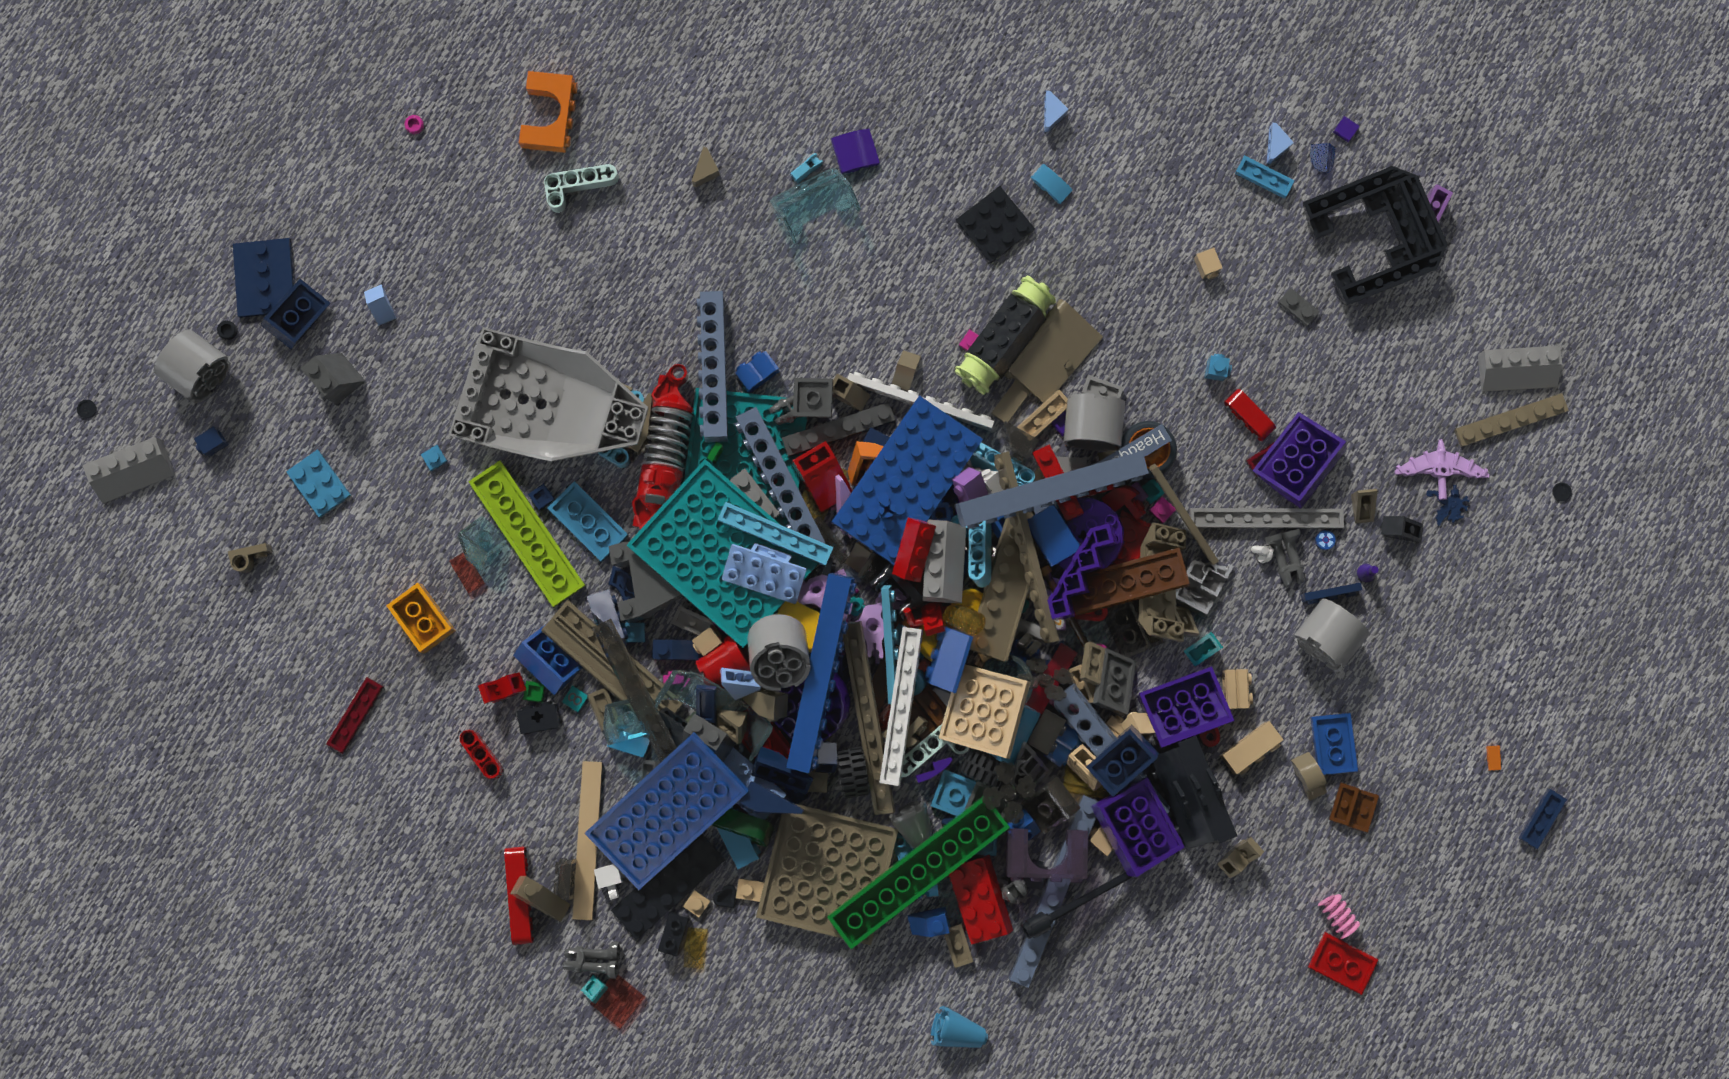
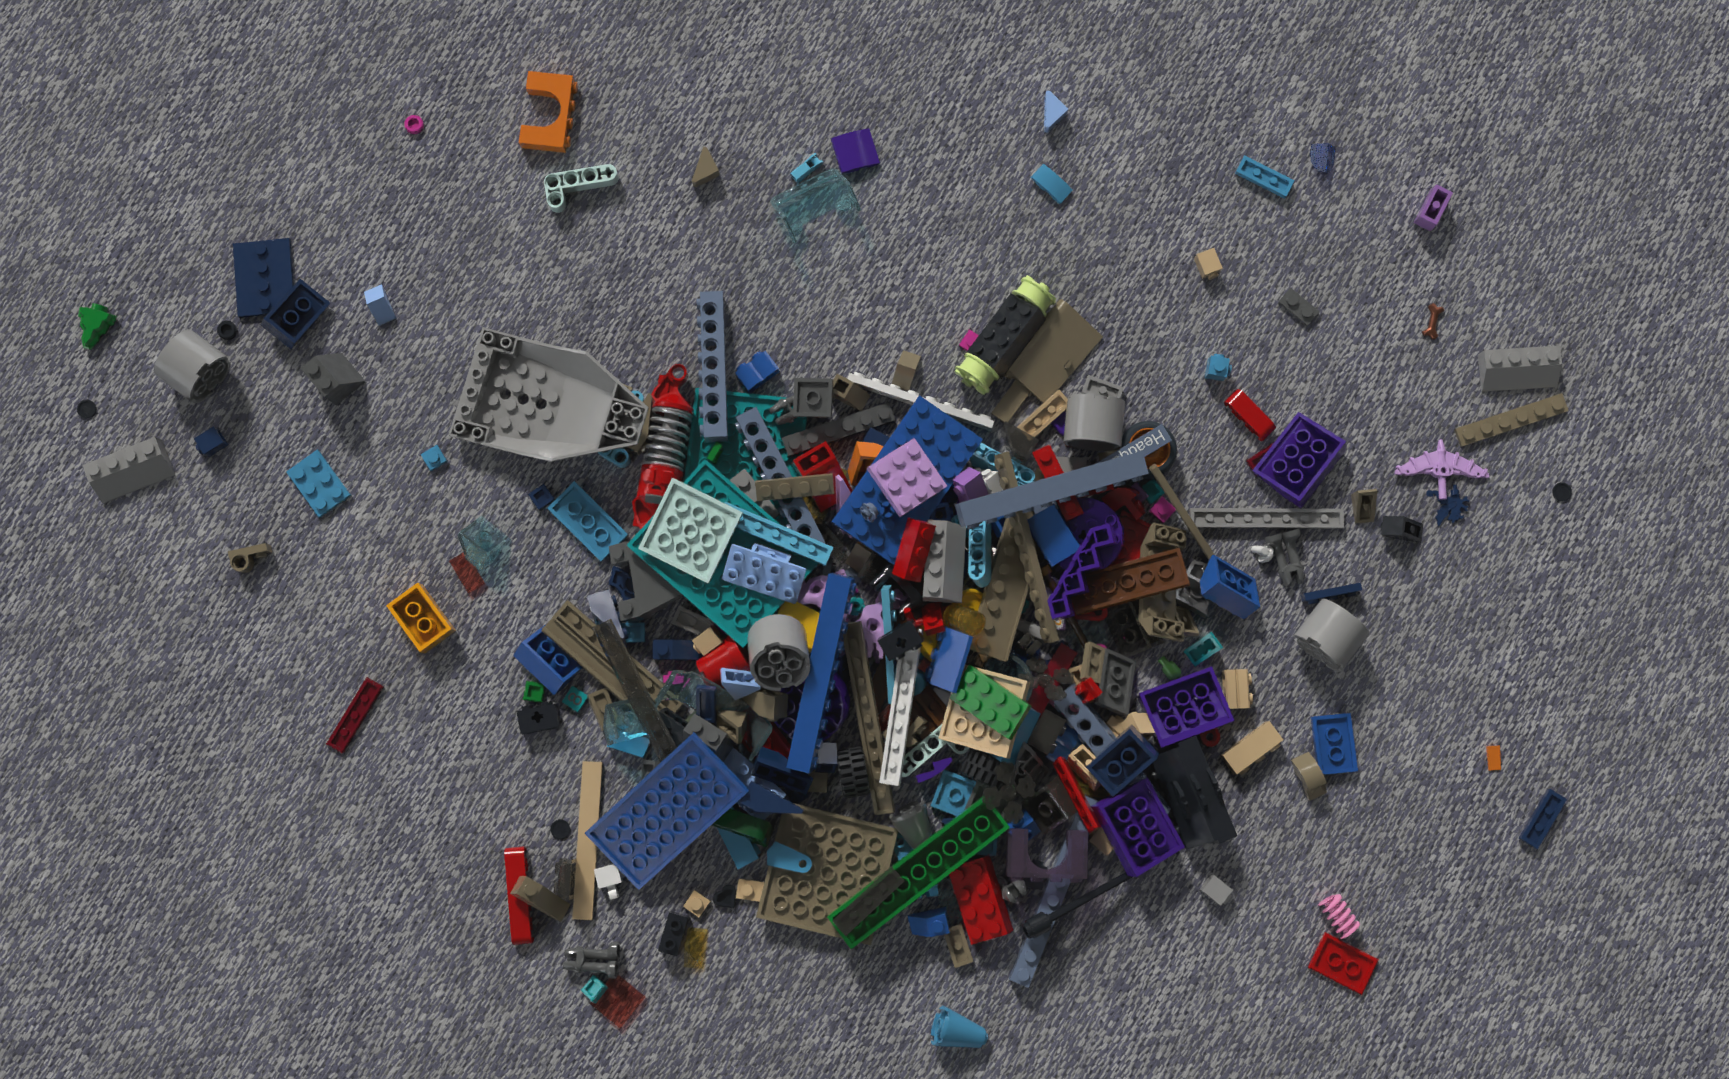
red beam [459,730,503,779] -> none
lime plate [468,460,586,607] -> none
red brick [478,672,526,704] -> none
black plate [611,834,725,940] -> none
black plate [956,186,1035,264] -> none
dark tan brick [1217,837,1264,878] -> none
light blue slope [1267,123,1294,164] -> none
black slope [1303,166,1448,306] -> none
blue tile [1315,530,1336,550] -> none
reddish brown slope [1329,783,1379,833] -> none
dark purple tile [1333,116,1360,142] -> none
dark purple cone [1357,564,1379,583] -> none
none -> green rock [78,303,117,350]
none -> black piece [550,819,570,839]
none -> light aqua piece [638,478,743,583]
none -> dark tan plate [755,473,834,501]
none -> dark azure piece [767,841,812,873]
none -> clear smoke plate [832,866,905,936]
none -> sand blue plate [860,502,879,523]
none -> lavender plate [867,438,947,517]
none -> black brick [877,618,924,661]
none -> green plate [950,665,1032,740]
none -> red slope [1053,756,1101,833]
none -> red tile [1075,677,1102,704]
none -> bright green cylinder [1158,656,1181,681]
none -> light grey brick [1199,874,1233,906]
none -> blue slope [1200,555,1260,619]
none -> copper piece [1422,303,1445,340]

